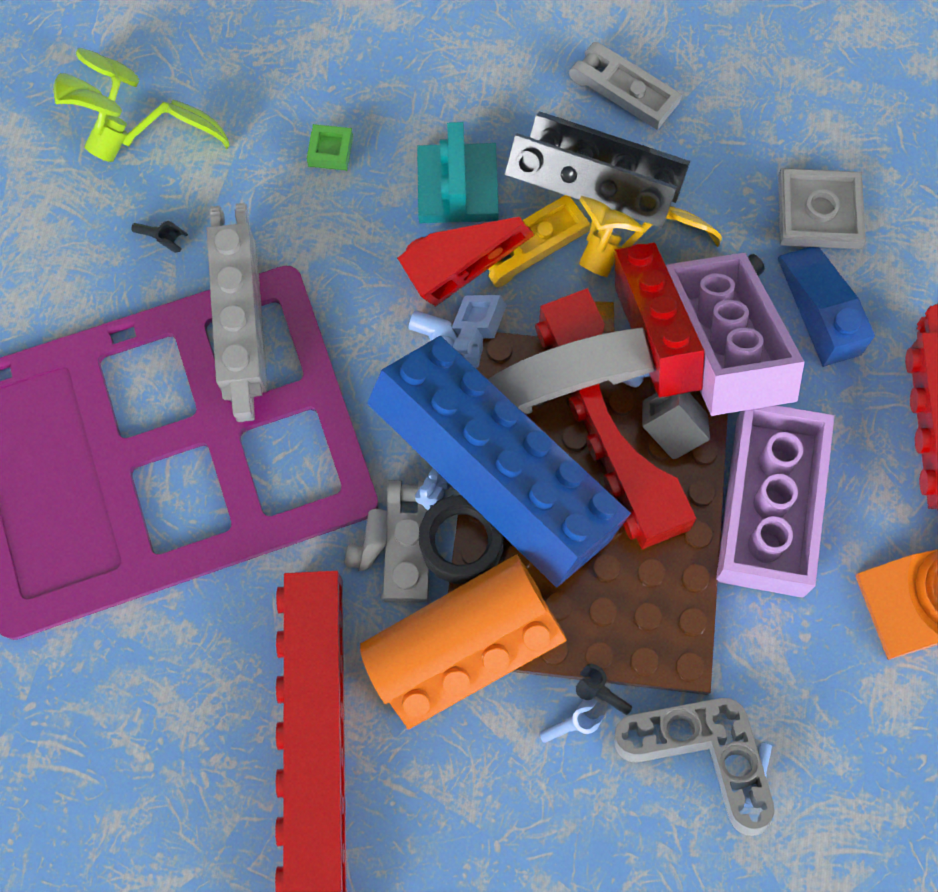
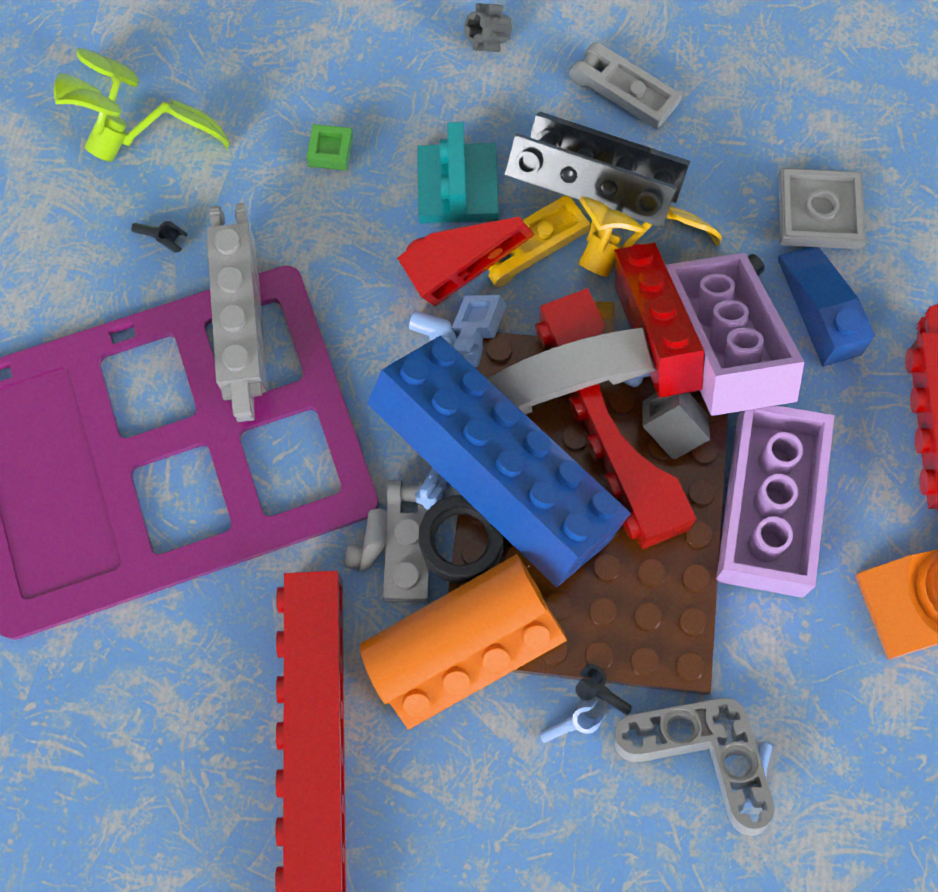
none -> dark grey gear [464,3,512,52]

